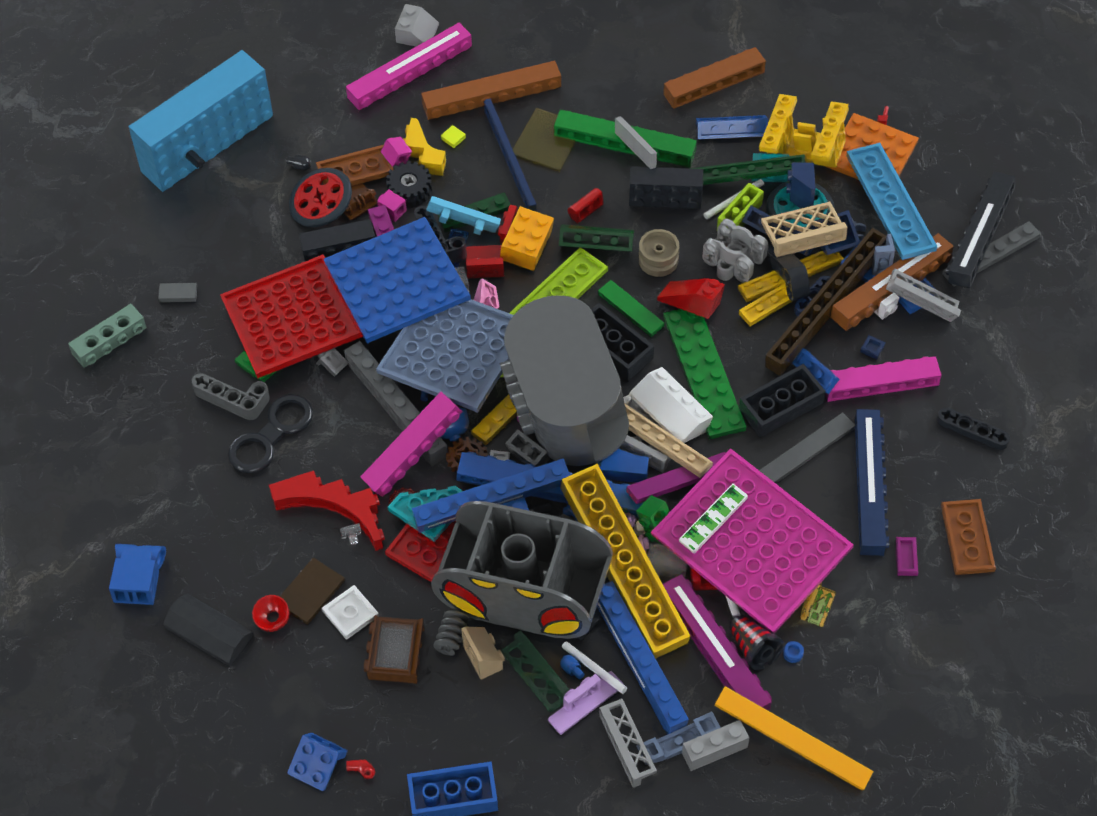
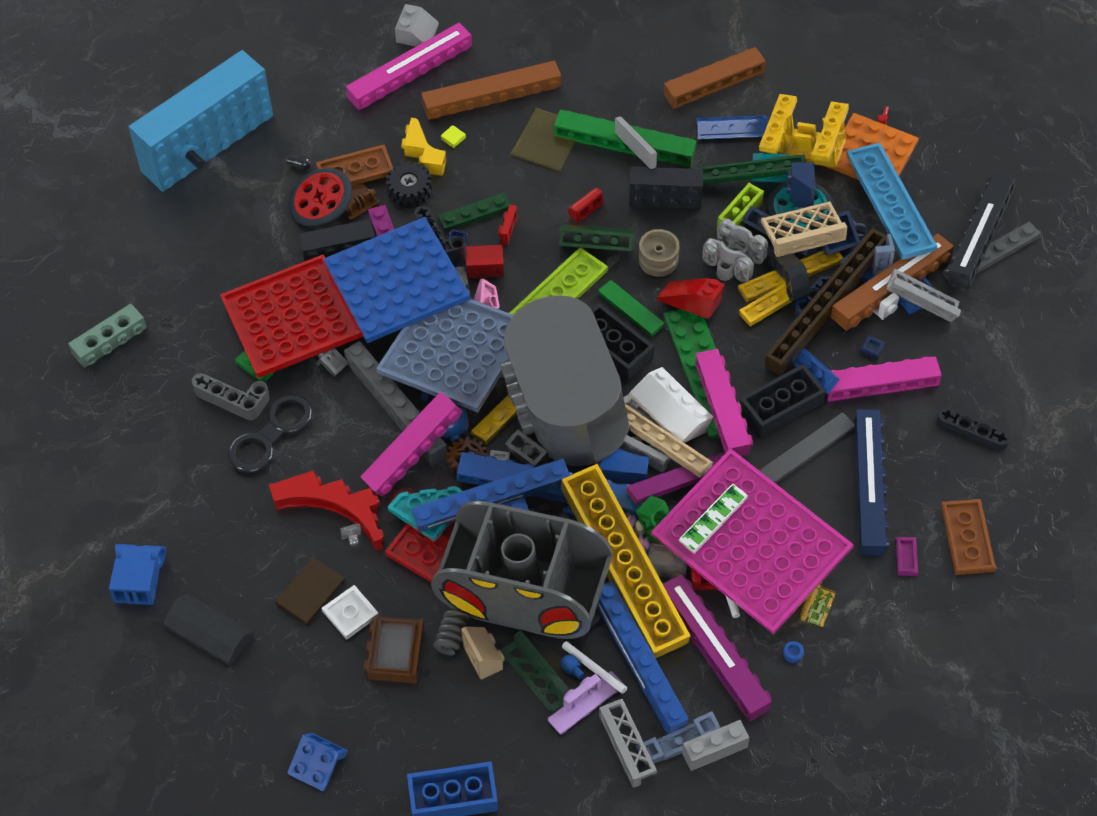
dark grey tile [158,283,198,302] -> none
red piece [252,595,290,632] -> none
red arm [346,760,375,779] -> none
dark pink brick [377,190,407,222] -> none
dark pink brick [381,136,412,167] -> none
medium azure hinge [426,196,501,235] -> none
dark blue tile [484,98,536,212] -> none
light orange brick [500,206,554,271] -> none
white bar [703,179,764,220] -> none
light orange tile [714,686,873,791] -> none
black cone [730,615,784,670] -> none
none -> dark pink brick [695,349,753,456]

